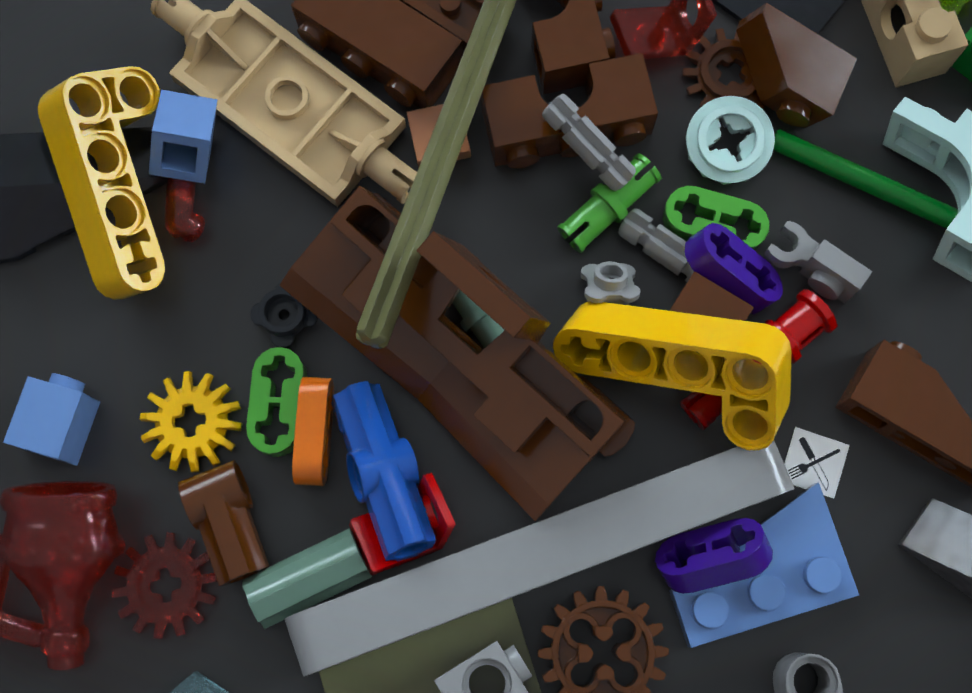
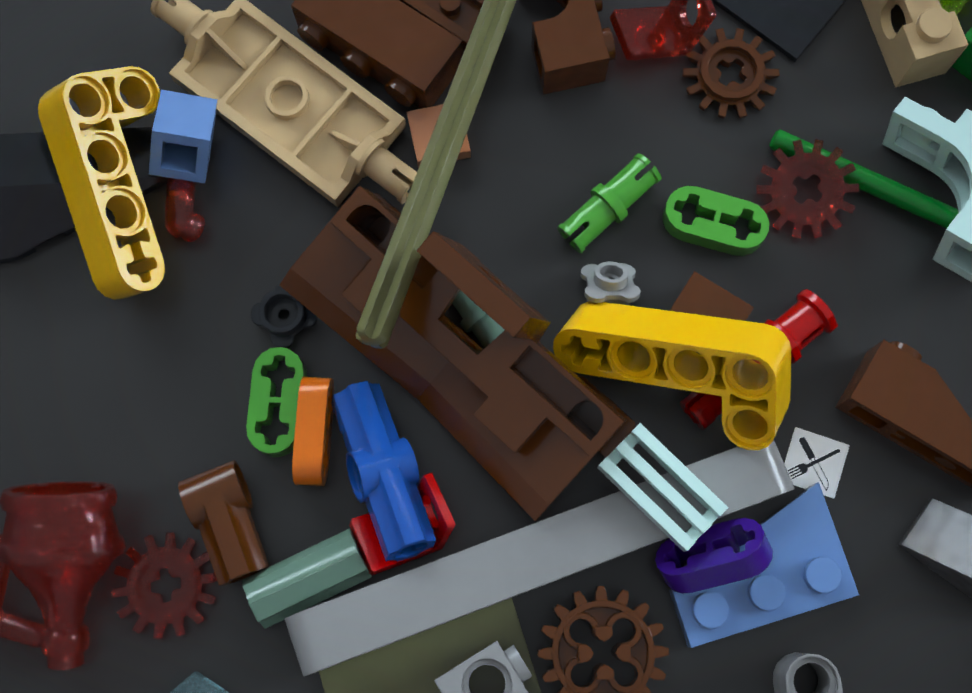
medium blue brick [3,373,100,466] -> none
yellow gear [139,371,242,473] -> none
reddish brown arch [481,53,658,169] -> none
light grey axle [542,94,636,191] -> none
light grey axle [618,208,694,282] -> none
dark purple beam [684,223,783,314] -> none
light aqua gear [685,96,775,185] -> none
reddish brown slope [736,3,857,128] -> none
light grey plate [763,221,873,304] -> none
none -> light aqua tile [597,423,729,552]
none -> clear red gear [757,139,859,238]

